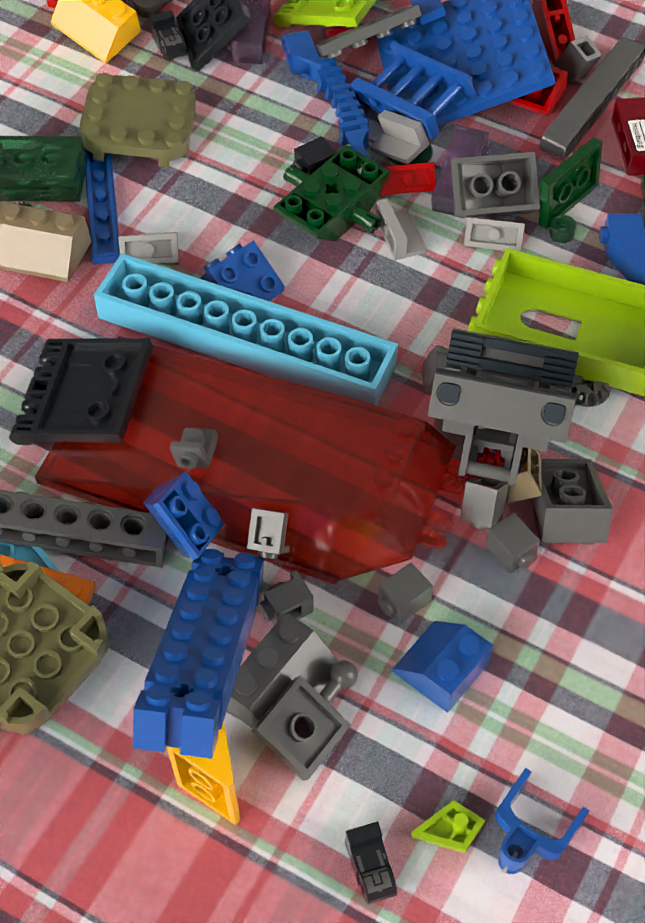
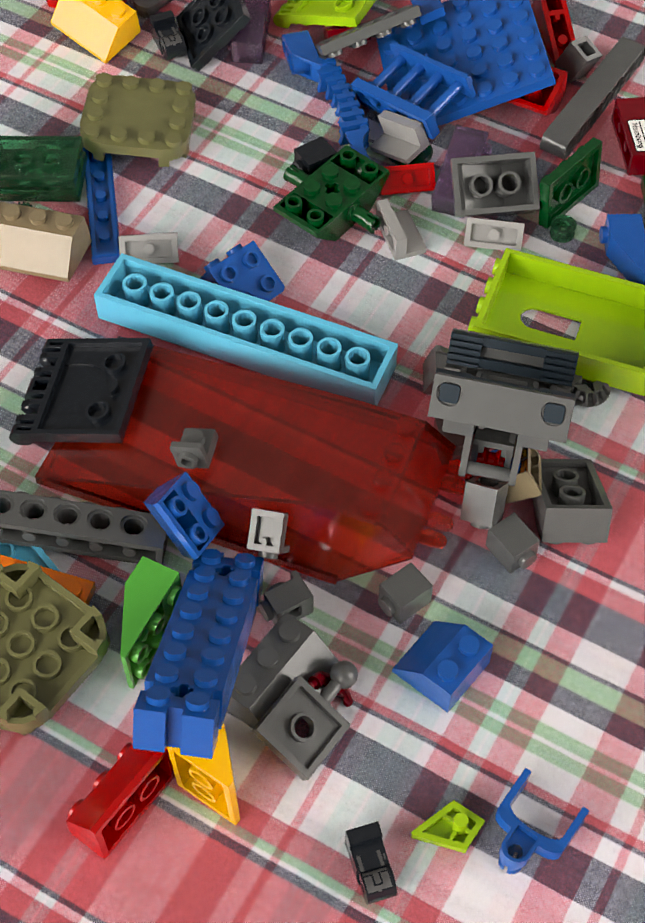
none -> red slope [66,742,175,860]
none -> bright green slope [120,556,182,689]
none -> dark red piece [308,671,353,707]

